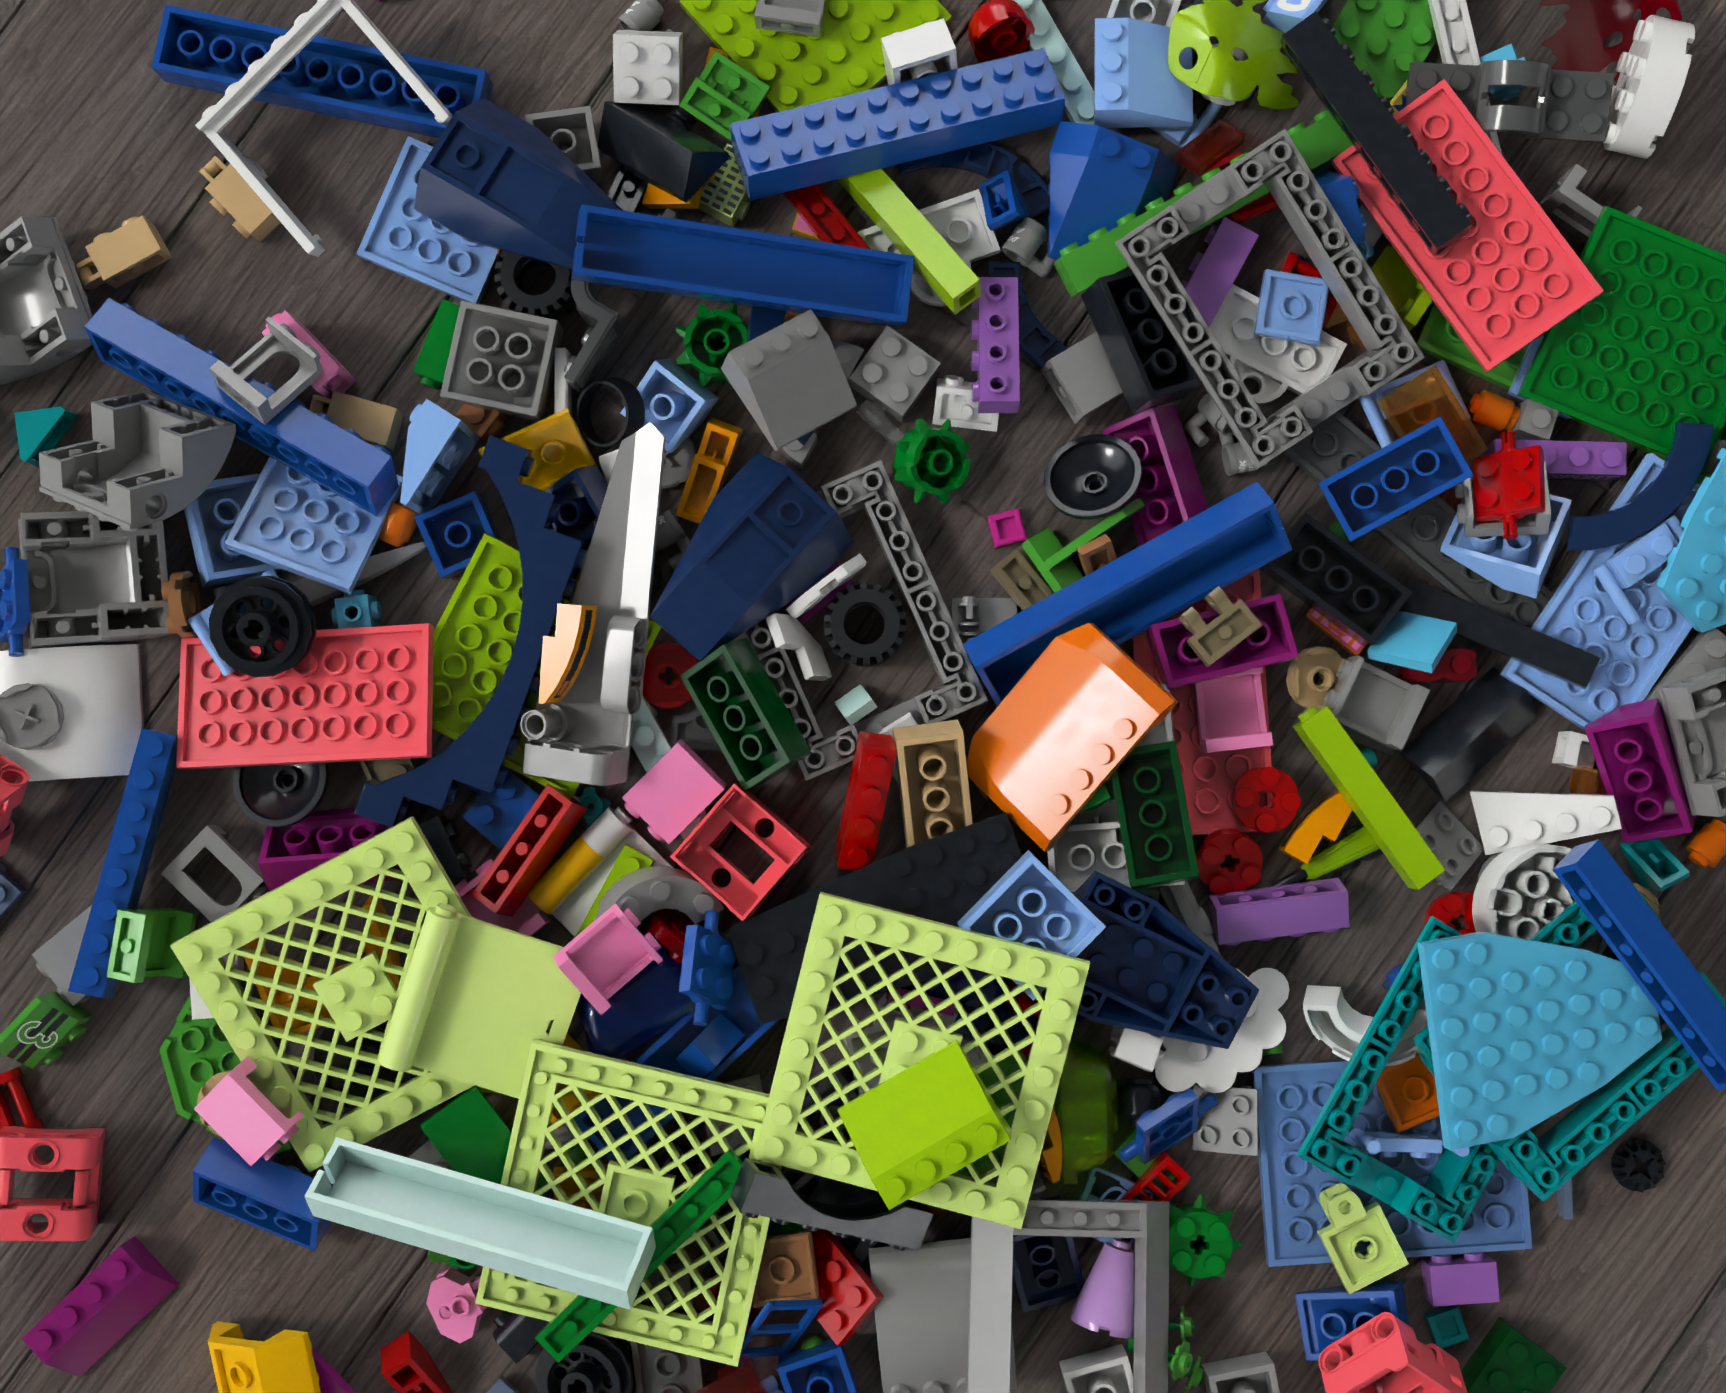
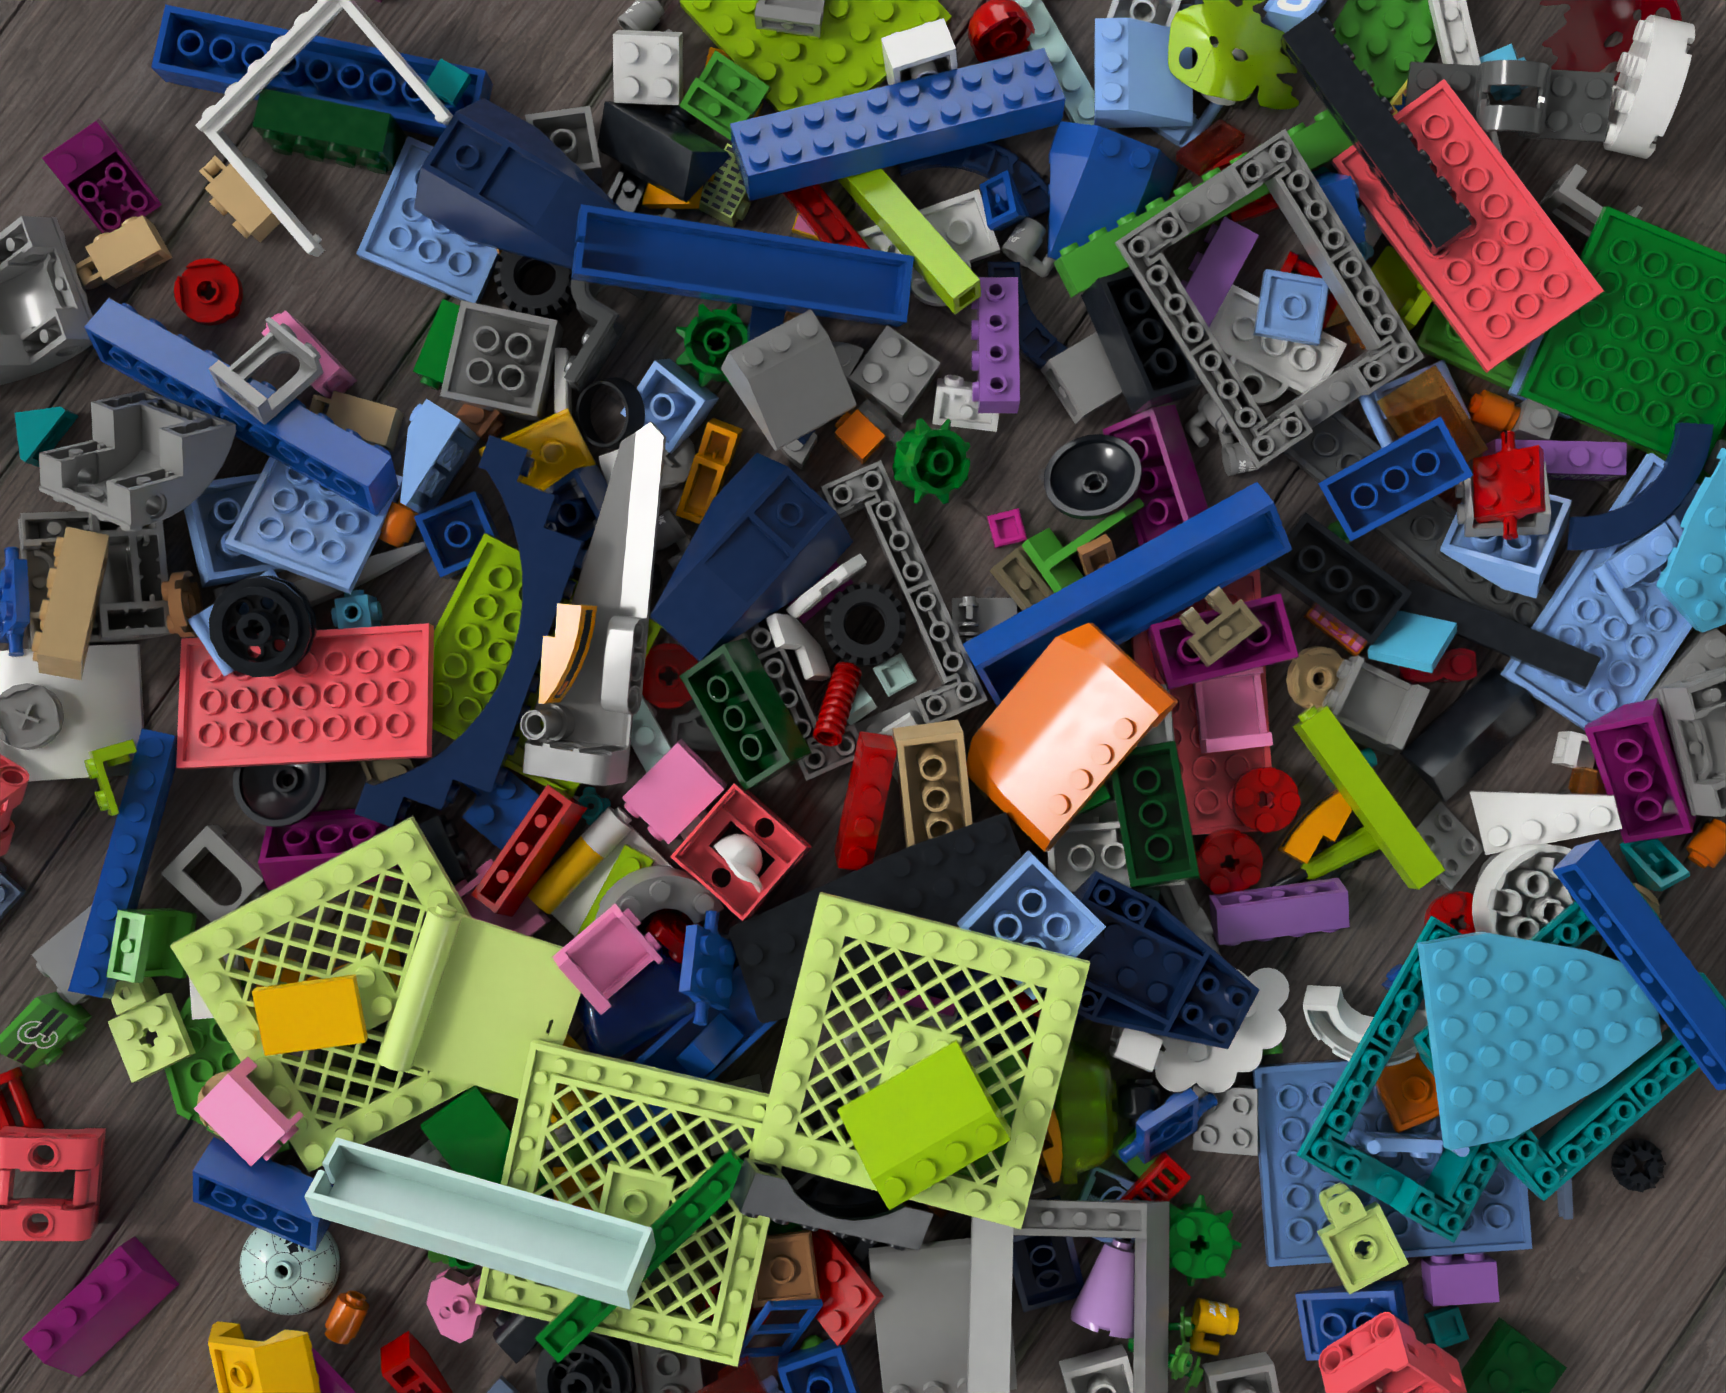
none -> tan brick [32,527,109,680]
none -> magenta slope [42,118,162,233]
none -> lime bracket [84,739,137,816]
none -> yellowish green plate [108,977,196,1083]
none -> red plate [174,258,243,326]
none -> light aqua dish [240,1228,340,1315]
none -> yellow tile [252,974,368,1056]
none -> dark green brick [253,89,406,174]
none -> orange brick [325,1290,369,1345]
none -> teal tile [426,59,472,107]
none -> white cap [714,834,763,893]
none -> red piece [813,662,862,746]
none -> orange brick [834,409,885,464]
none -> light aqua tile [873,653,917,697]
none -> yellow piece [1189,1298,1239,1356]

